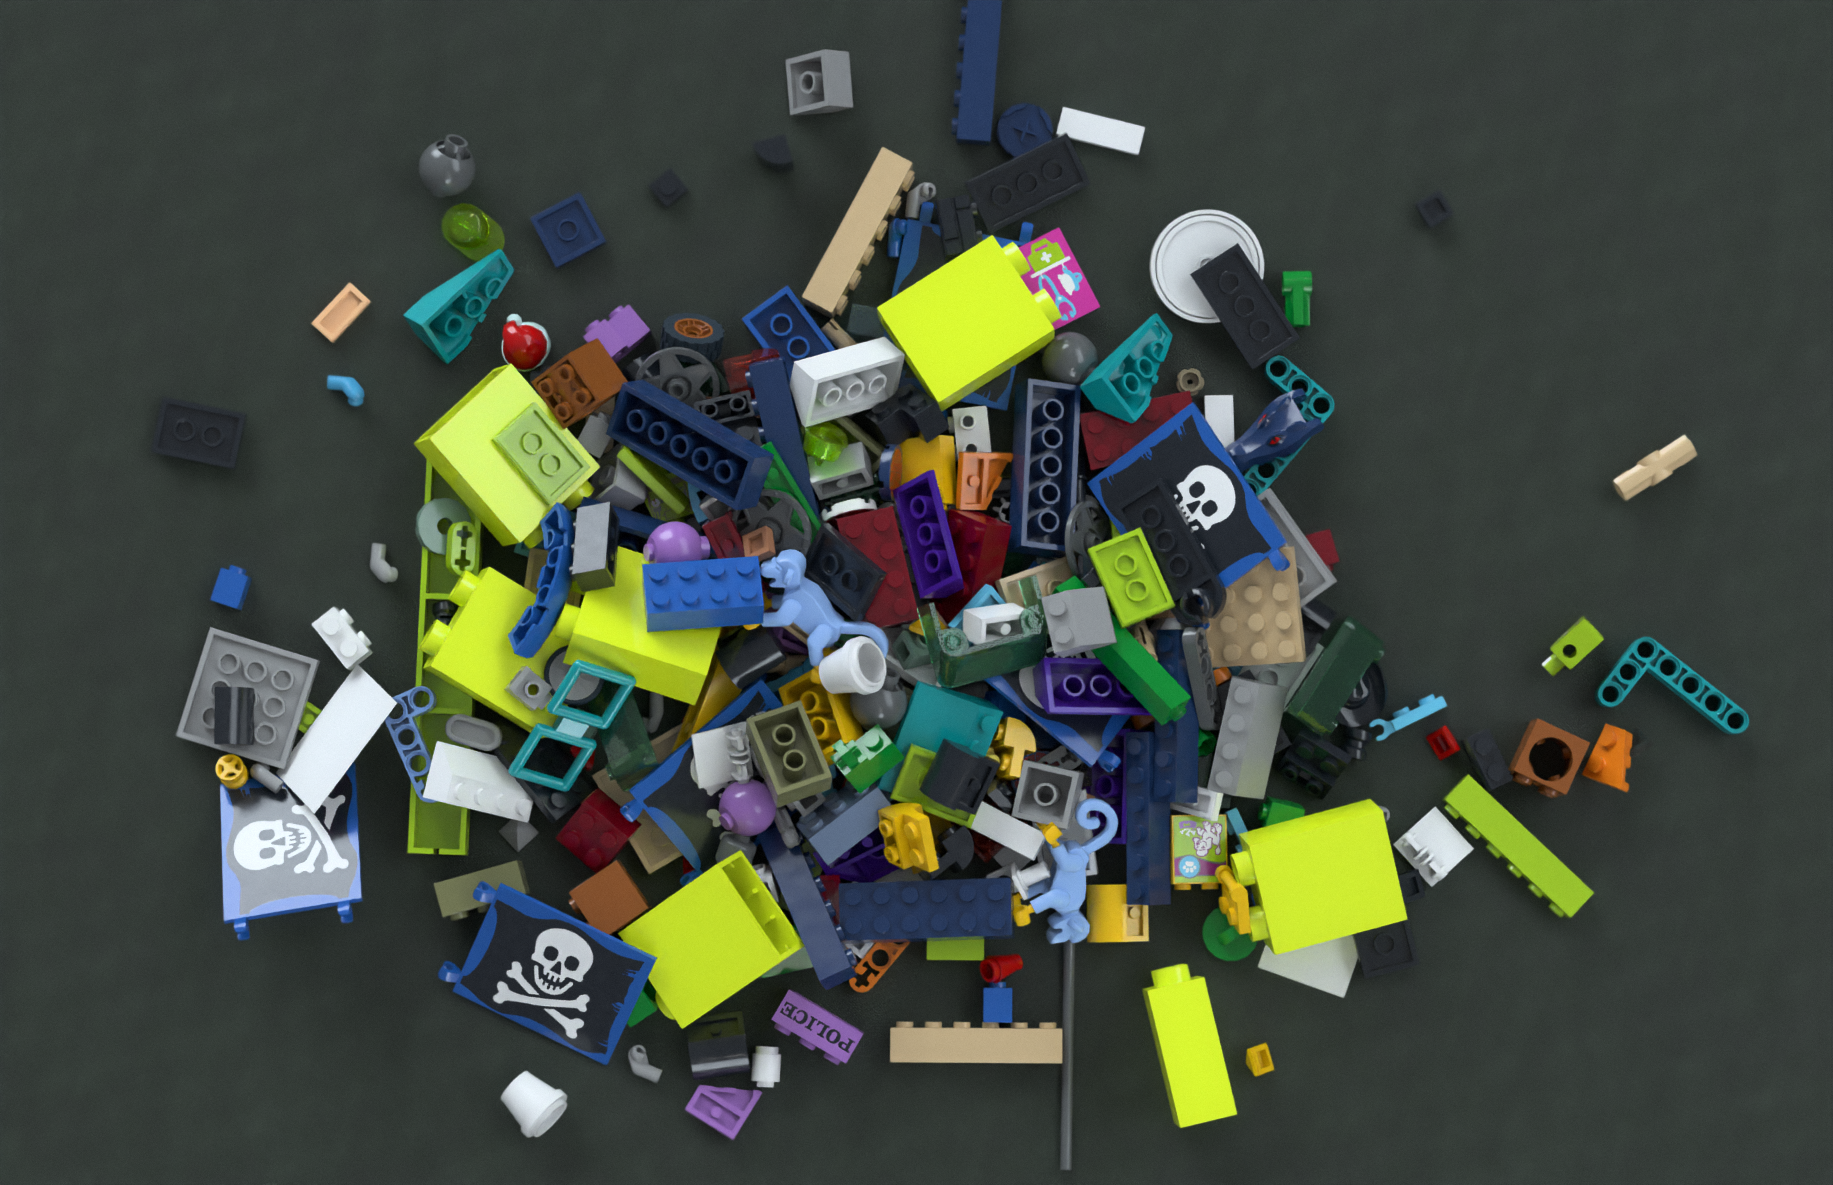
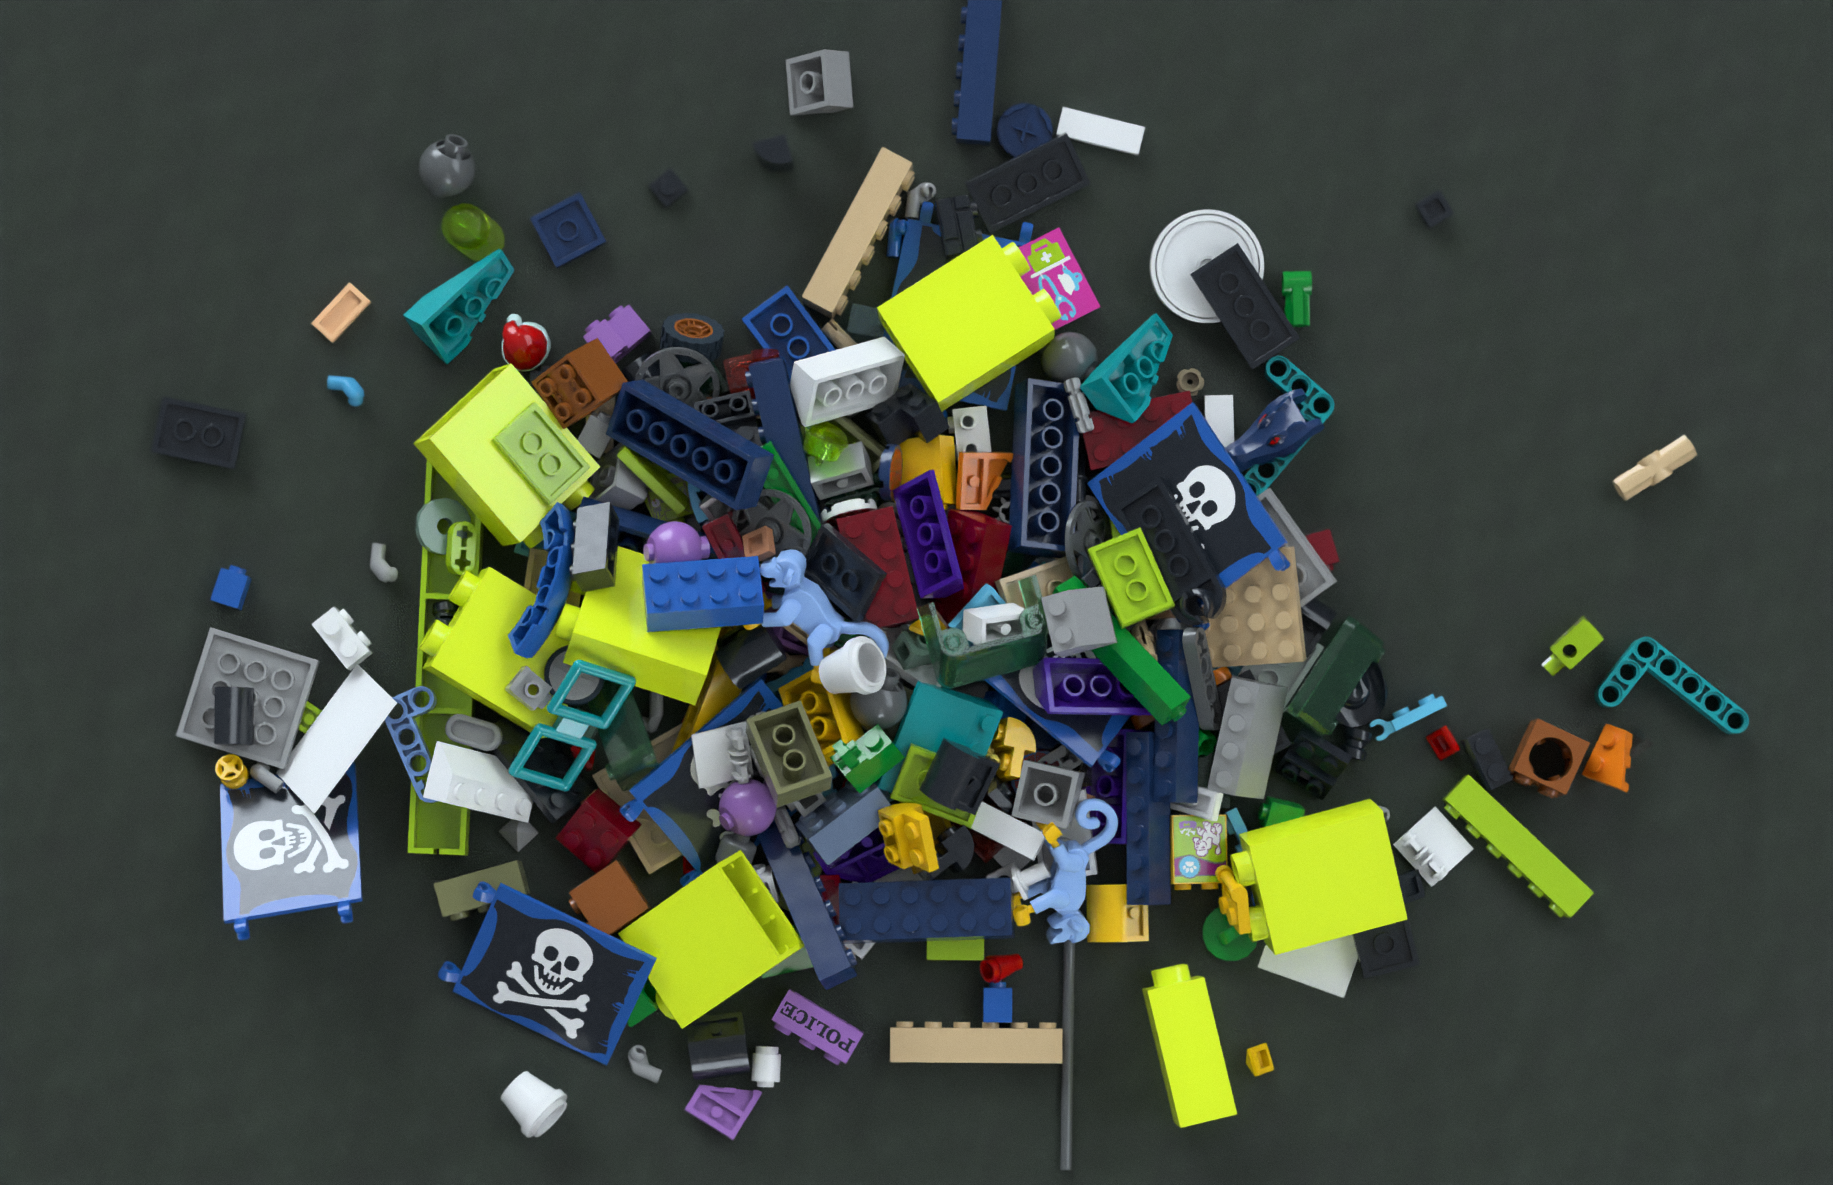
orange beam [849,942,910,993] -> none
none -> light grey axle [1064,378,1094,433]

